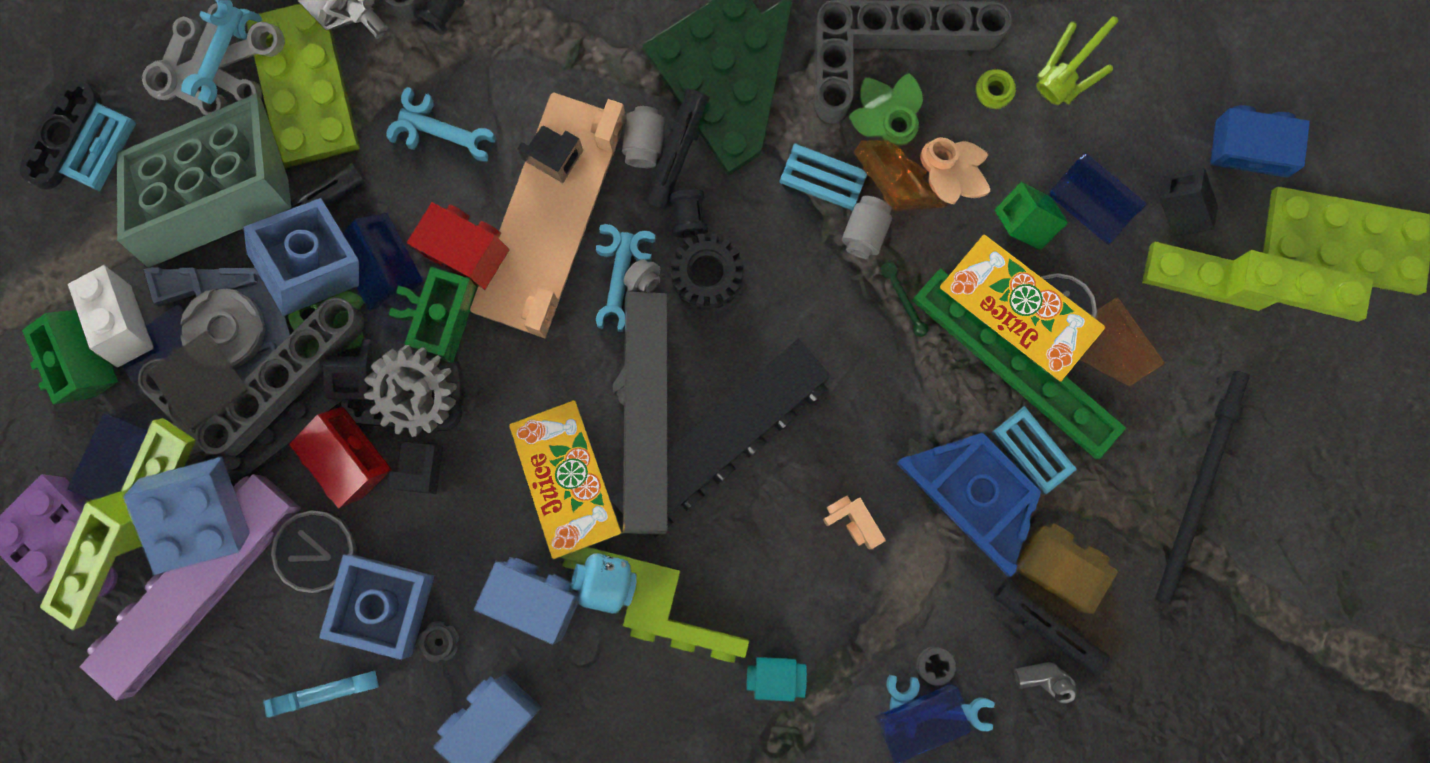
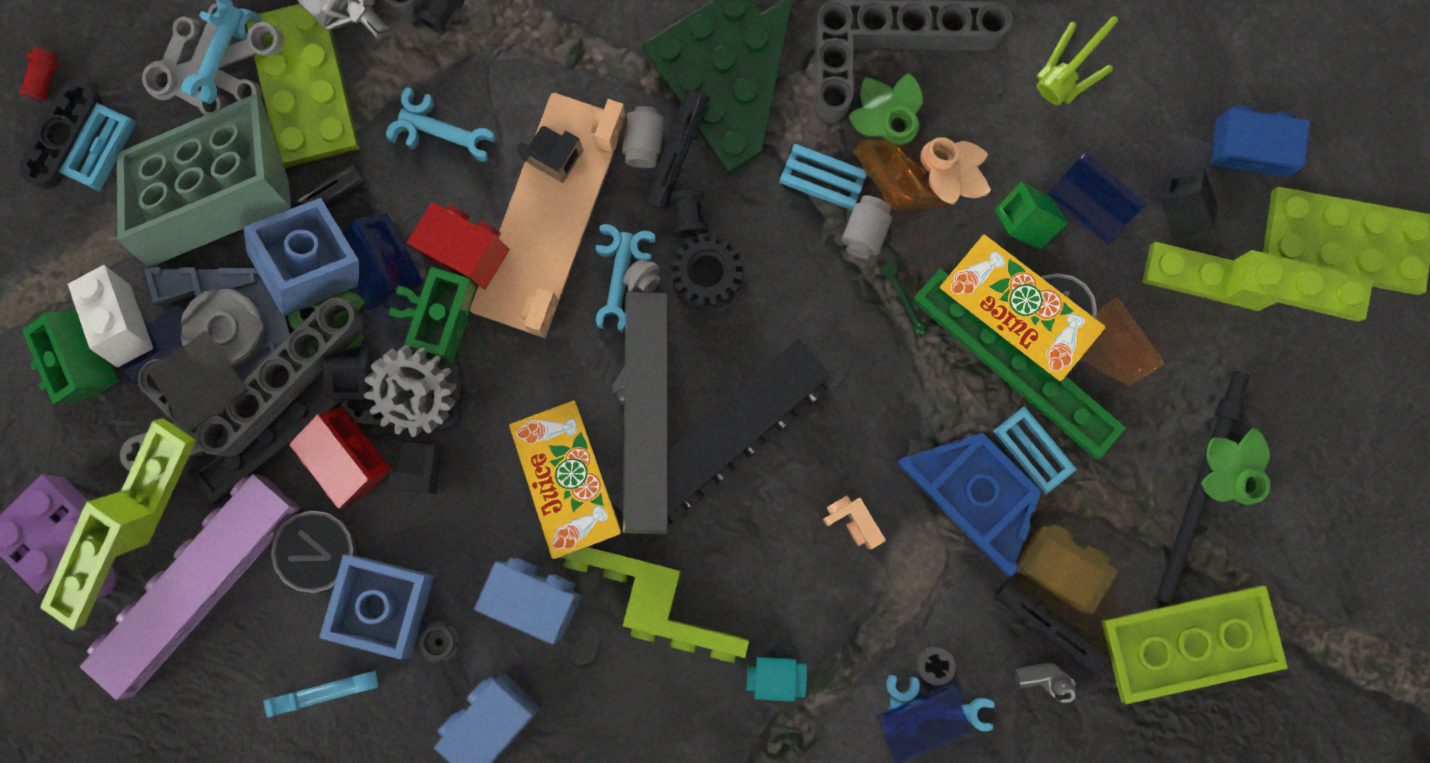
clear blue panel [67,412,148,500] -> none
medium blue brick [123,457,250,575] -> none
medium azure head [571,554,637,613] -> none
lime plate [976,69,1016,109] -> none
none -> red pin [19,48,60,101]
none -> lime plate [1101,586,1288,704]
none -> bright green plate [1202,429,1271,505]

